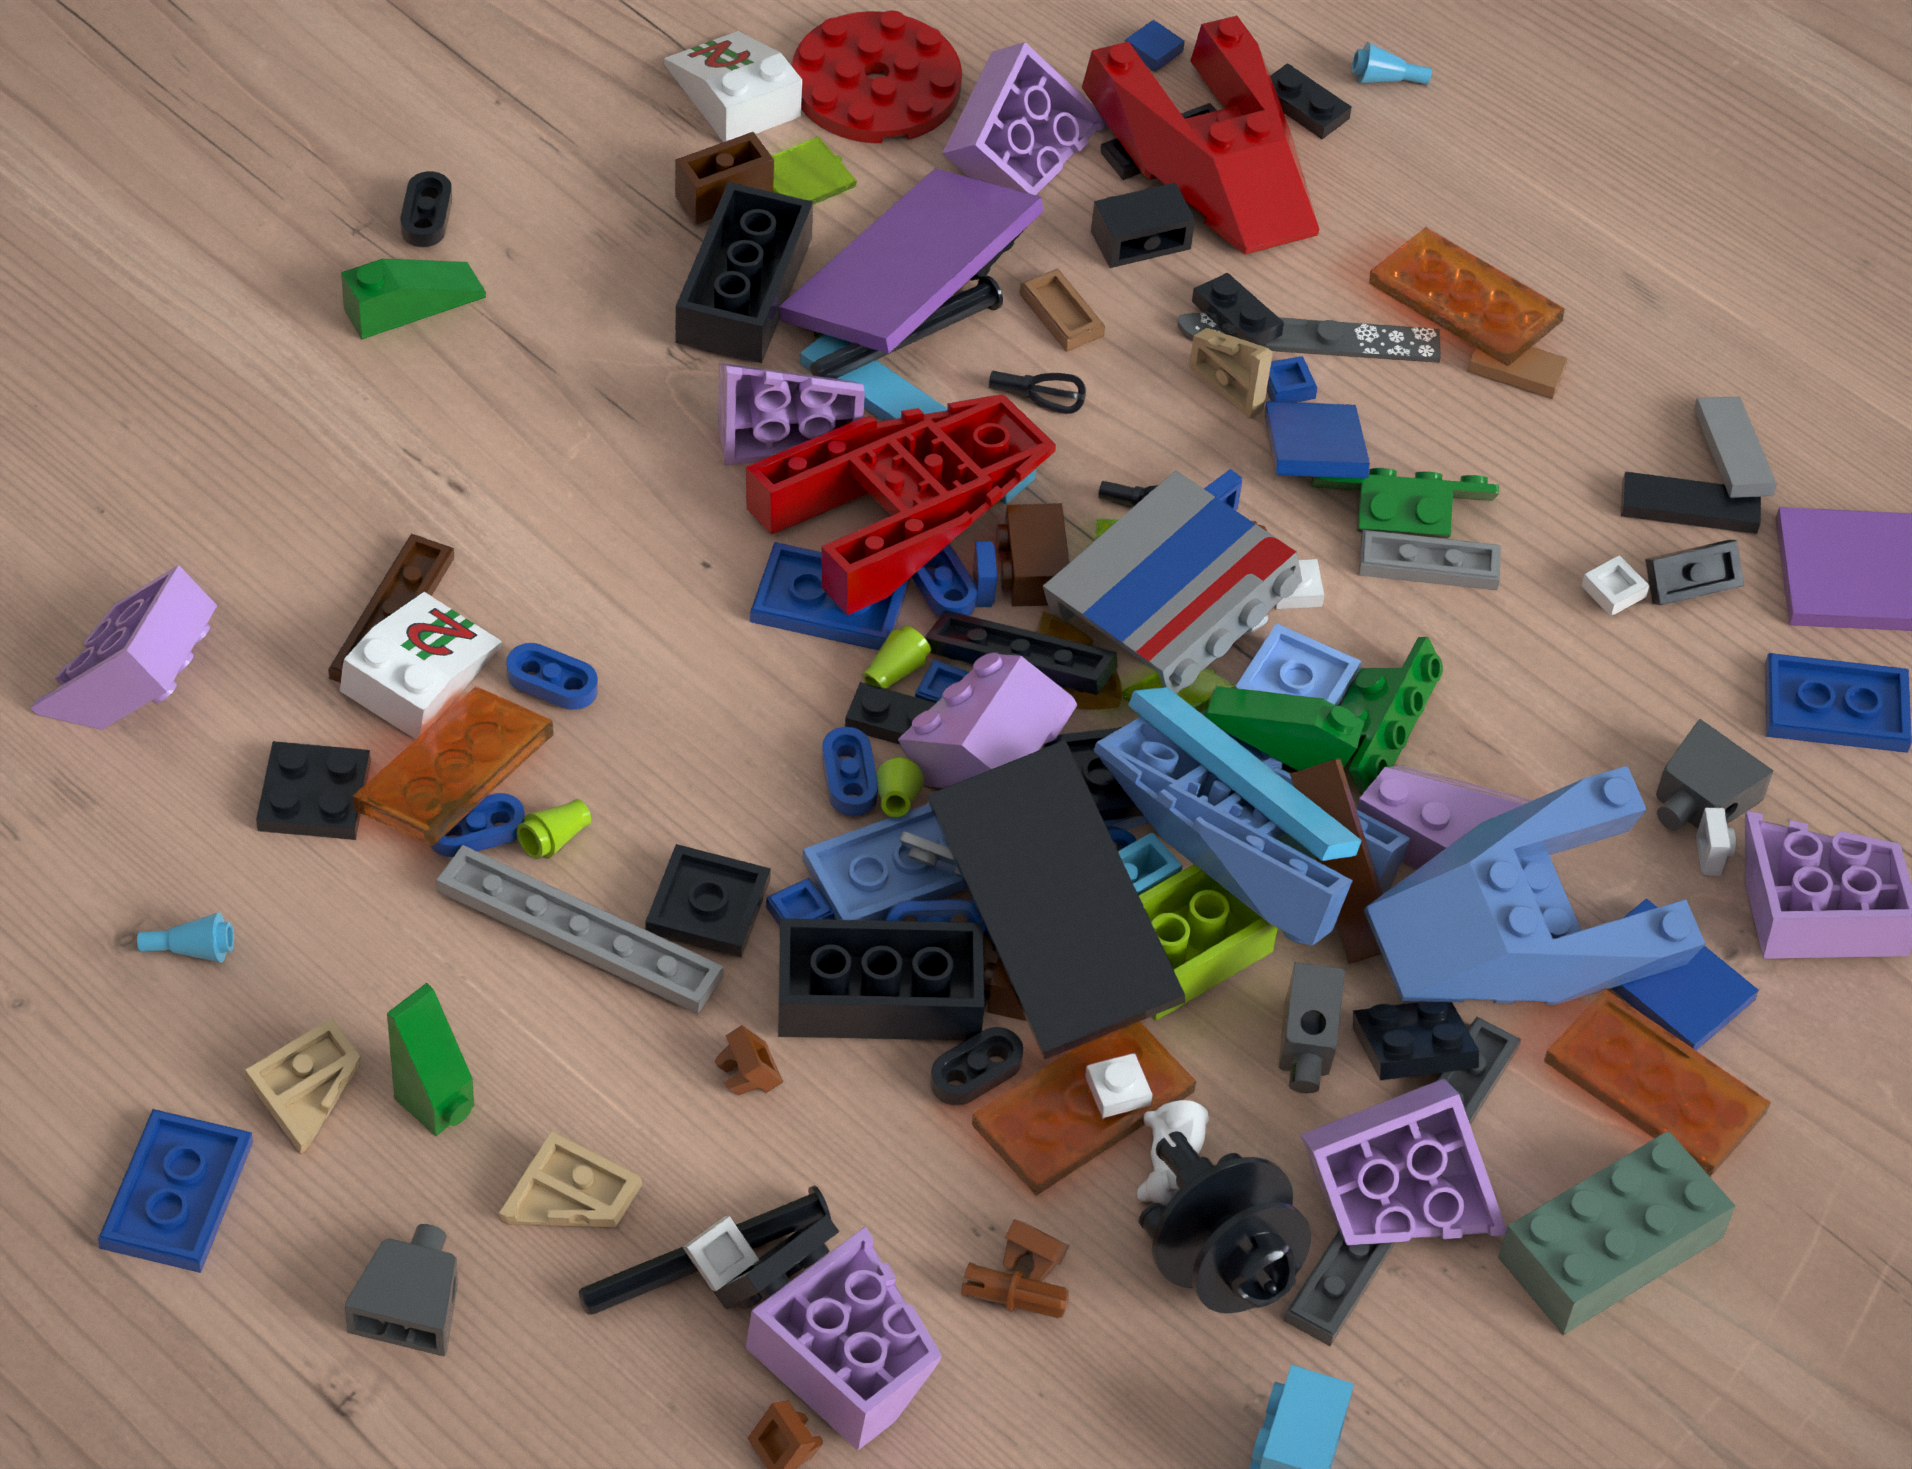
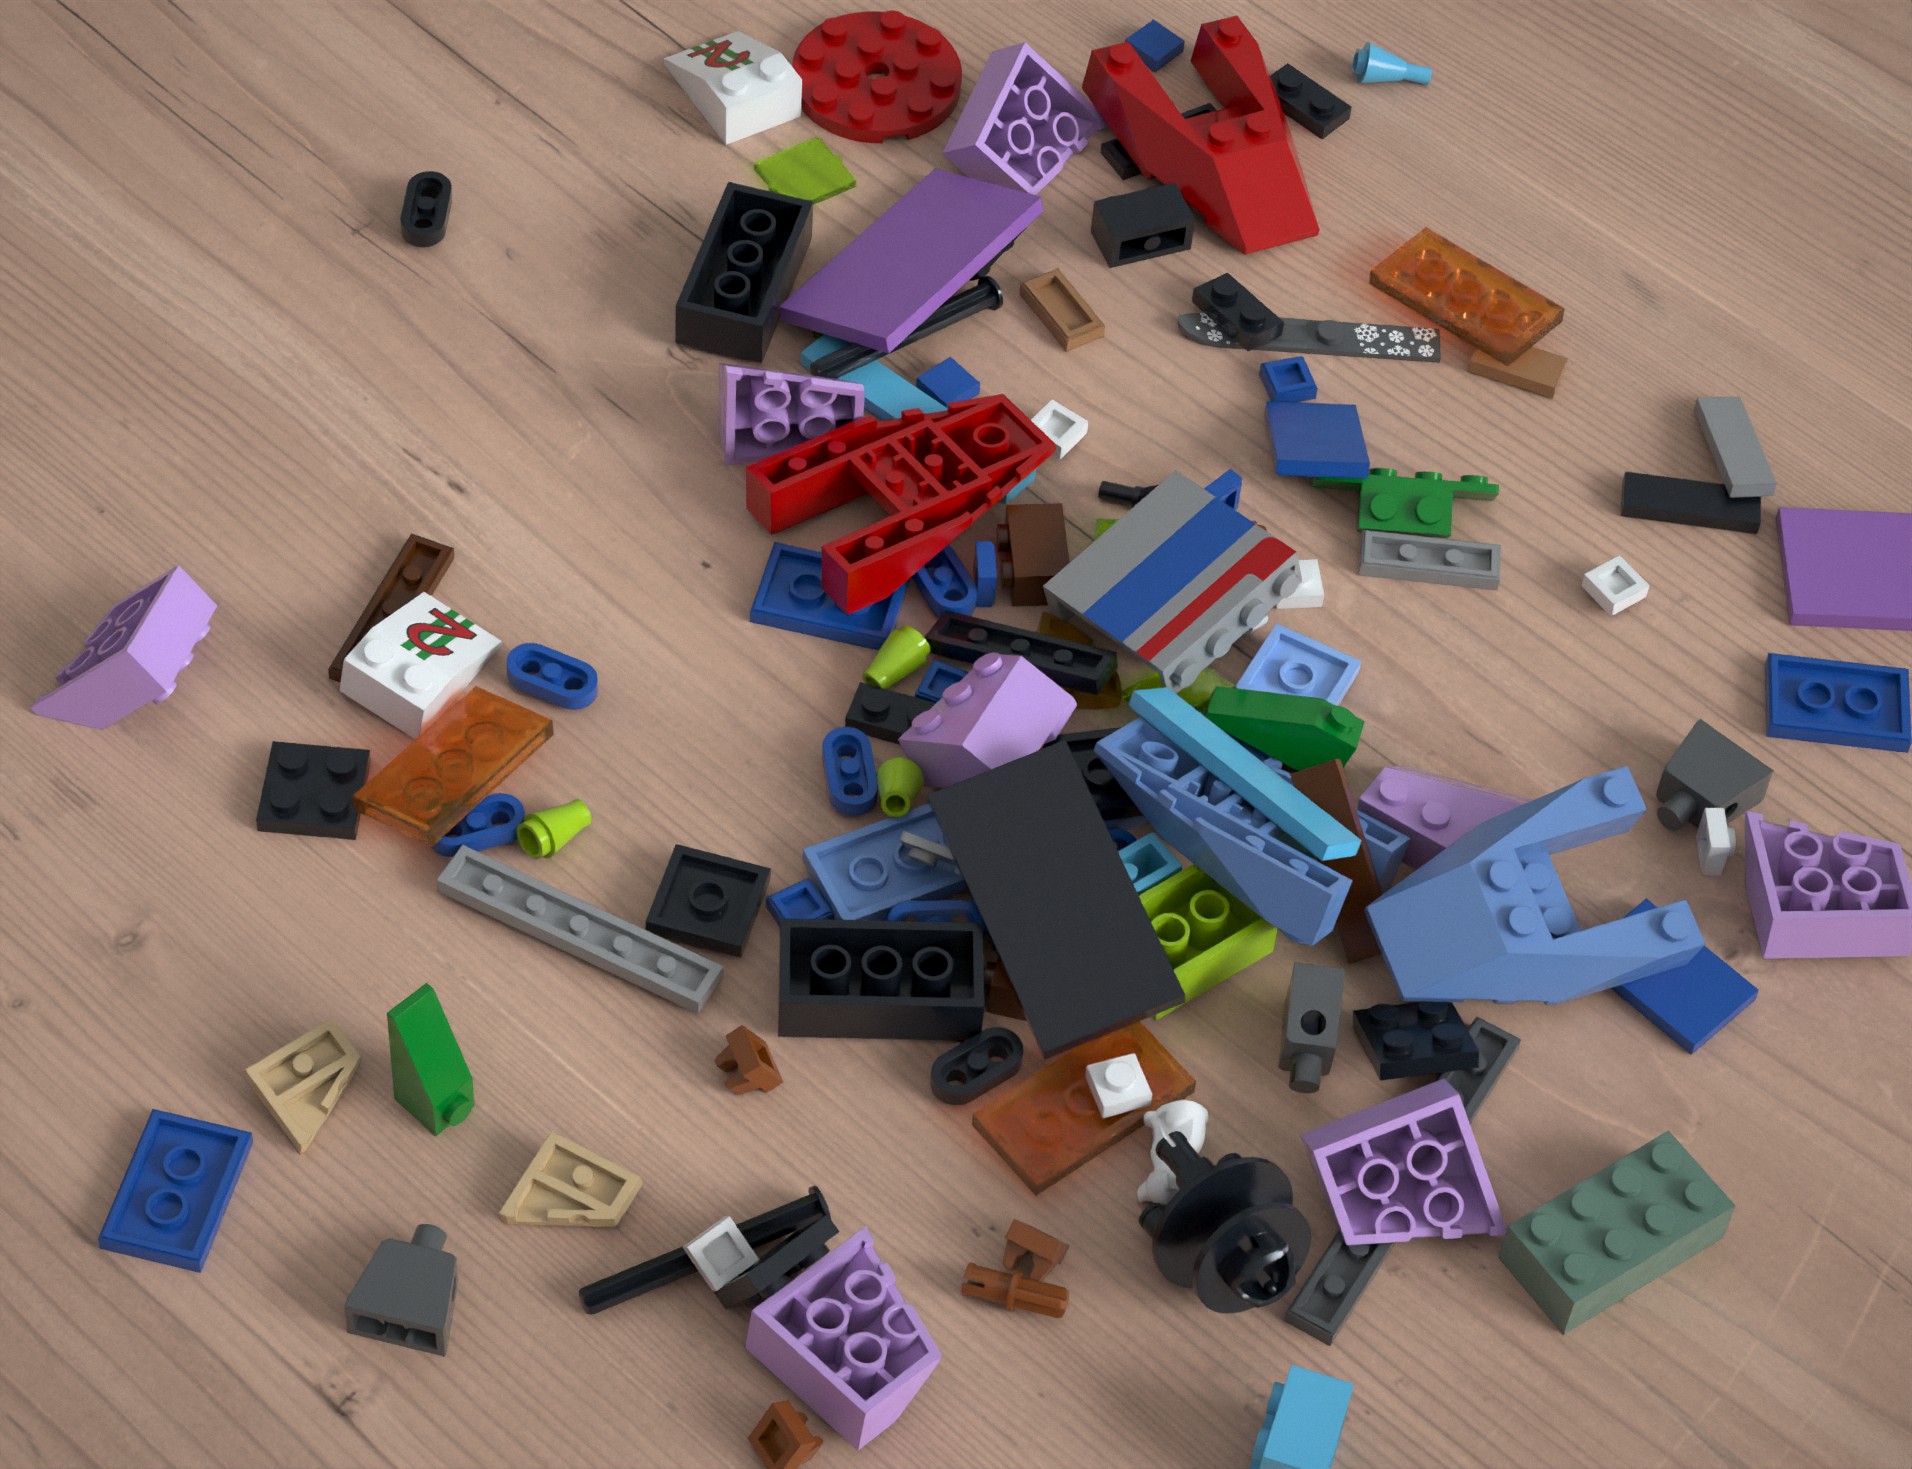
medium azure cone [137,912,234,963] -> none
green slope [341,258,486,339] -> none
reddish brown brick [675,132,774,225] -> none
black piece [989,371,1086,414] -> none
tan wing [1189,328,1273,419] -> none
green bracket [1341,637,1443,795] -> none
clear orange plate [1544,988,1771,1177] -> none
plate [1645,539,1744,605] -> none
none -> blue tile [916,357,980,408]
none -> white plate [1031,400,1088,459]

